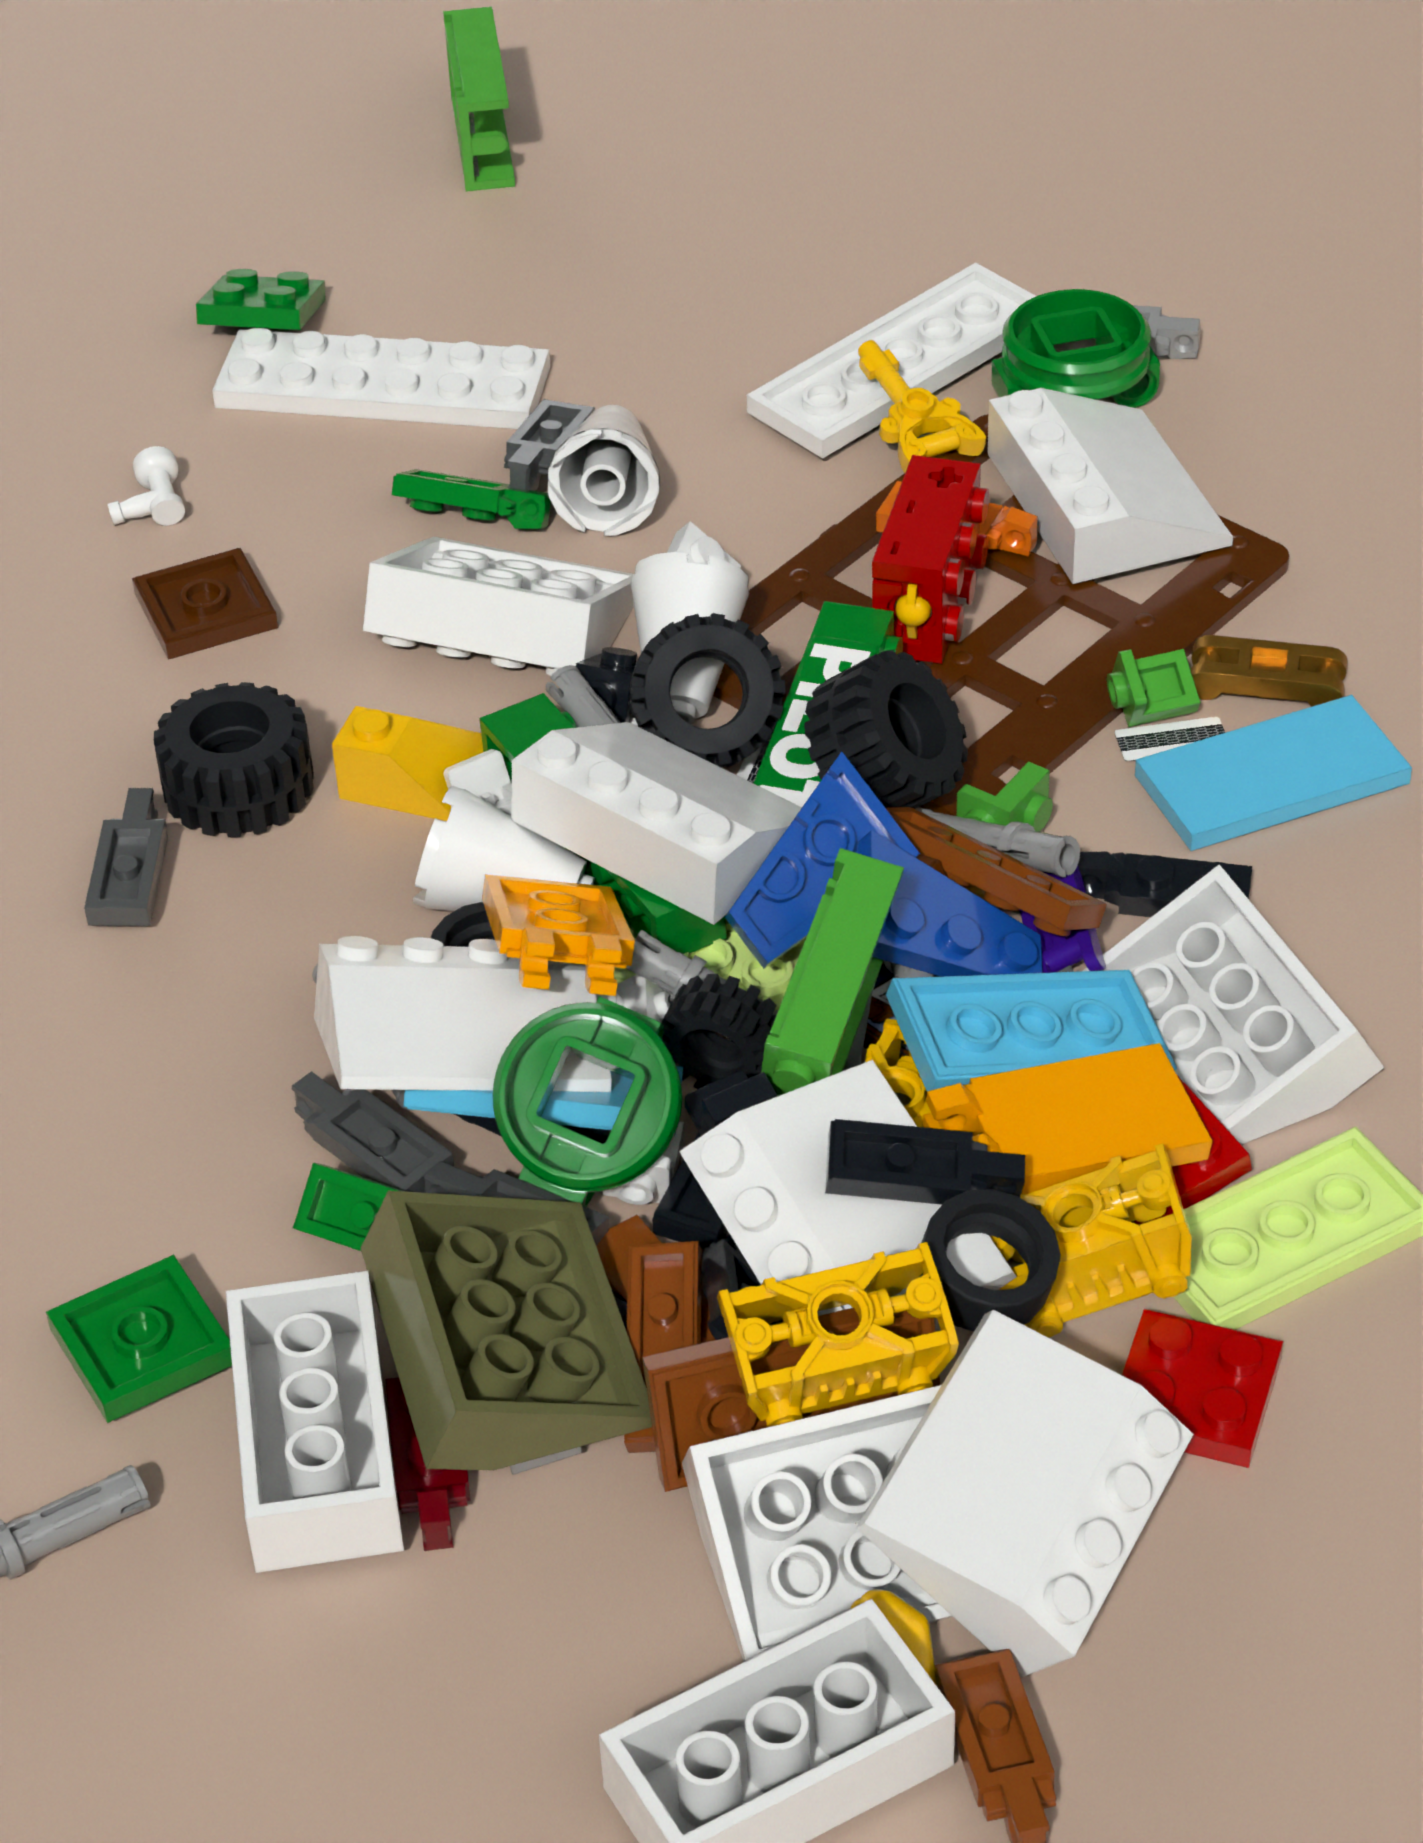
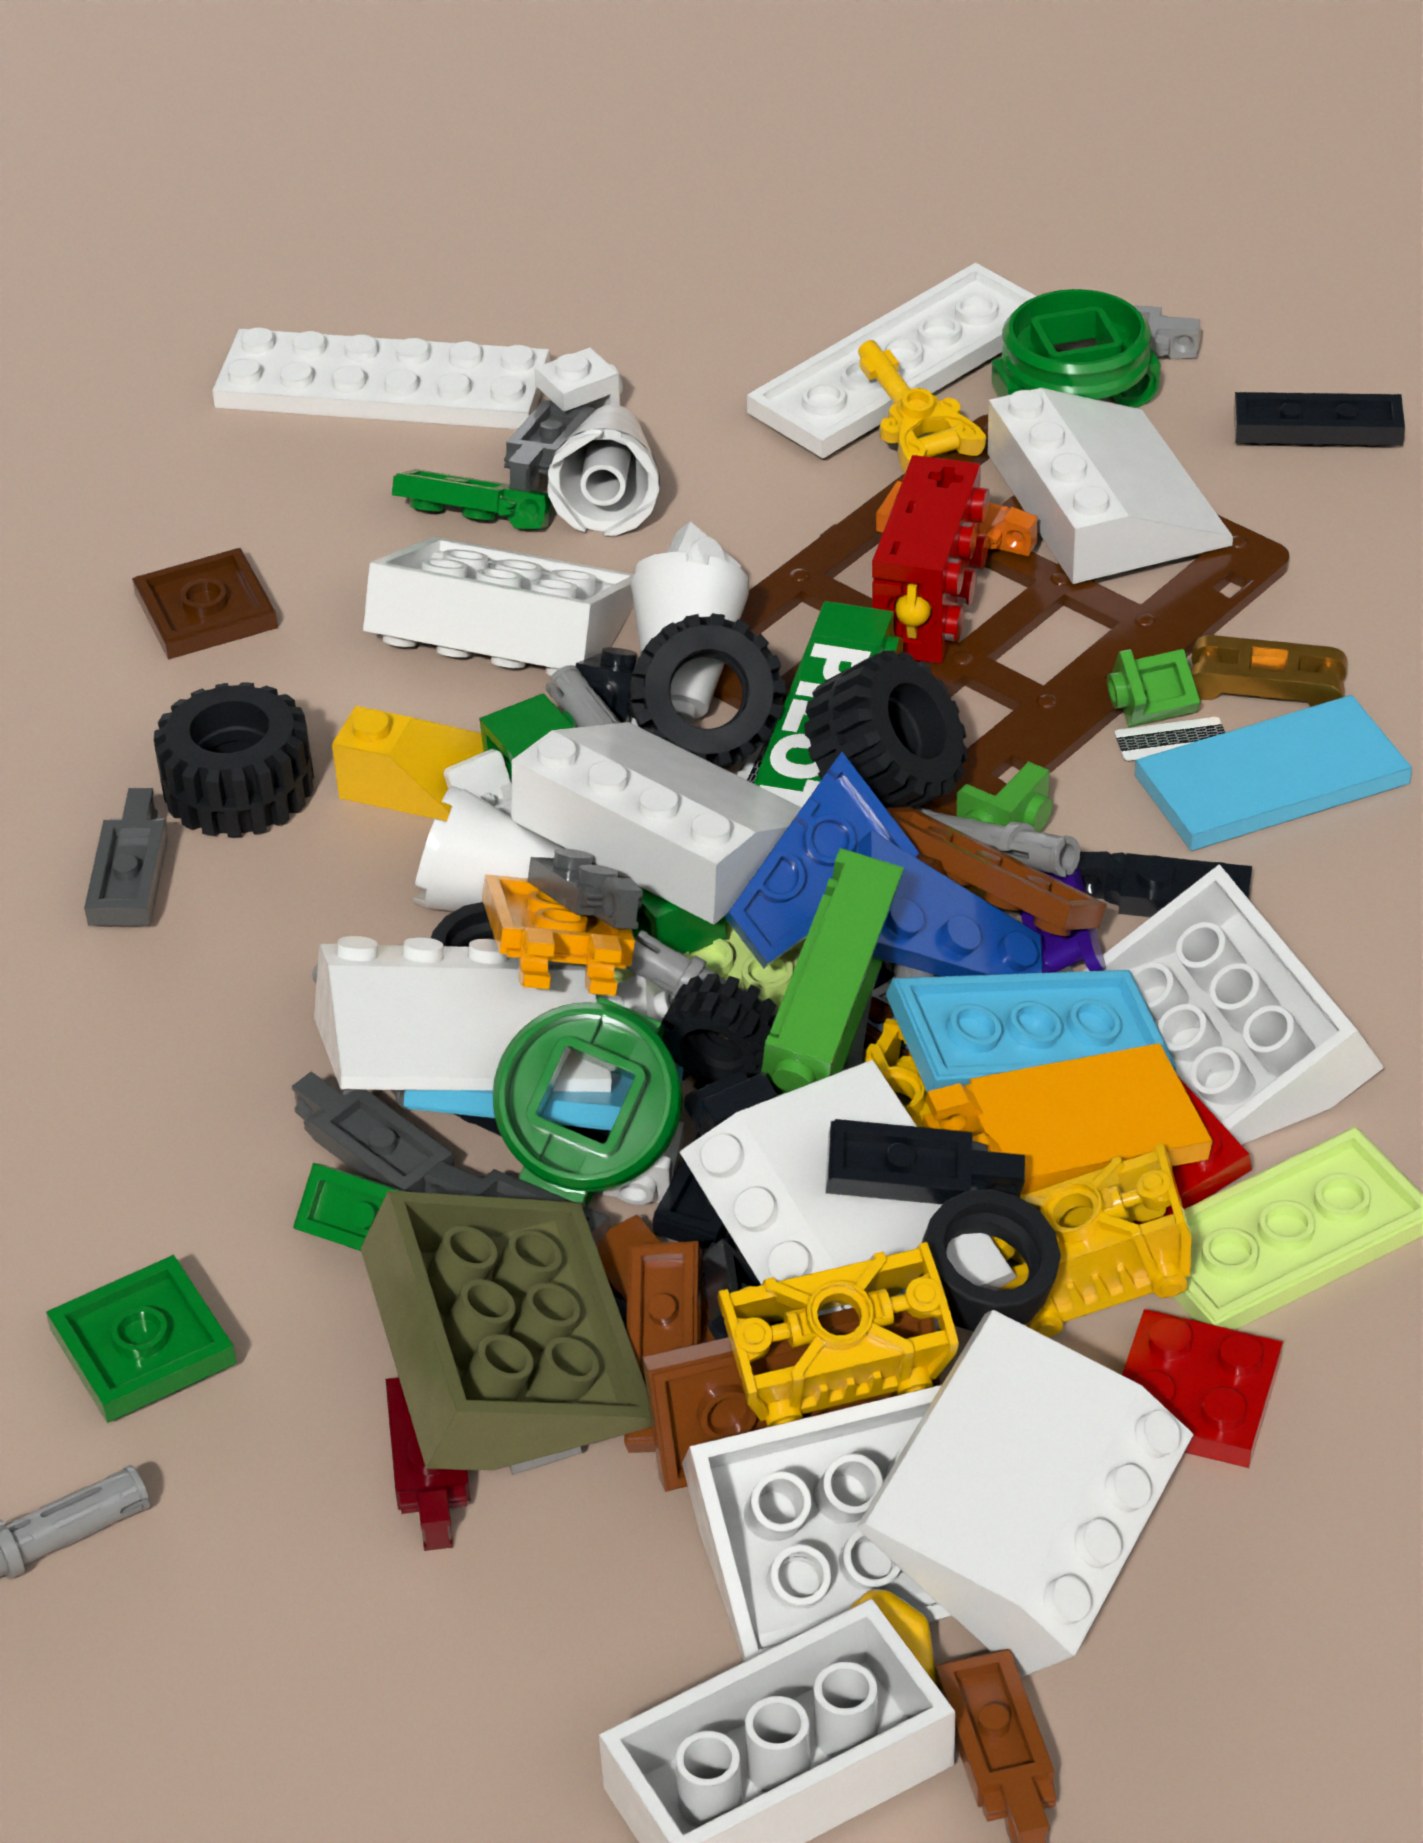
white piece [107,446,185,526] -> none
green plate [196,269,325,330] -> none
white brick [226,1271,404,1573] -> none
bright green door [443,7,515,192] -> none
none -> dark grey hinge [527,849,643,929]
none -> white bracket [535,347,623,412]
none -> black plate [1234,392,1405,447]

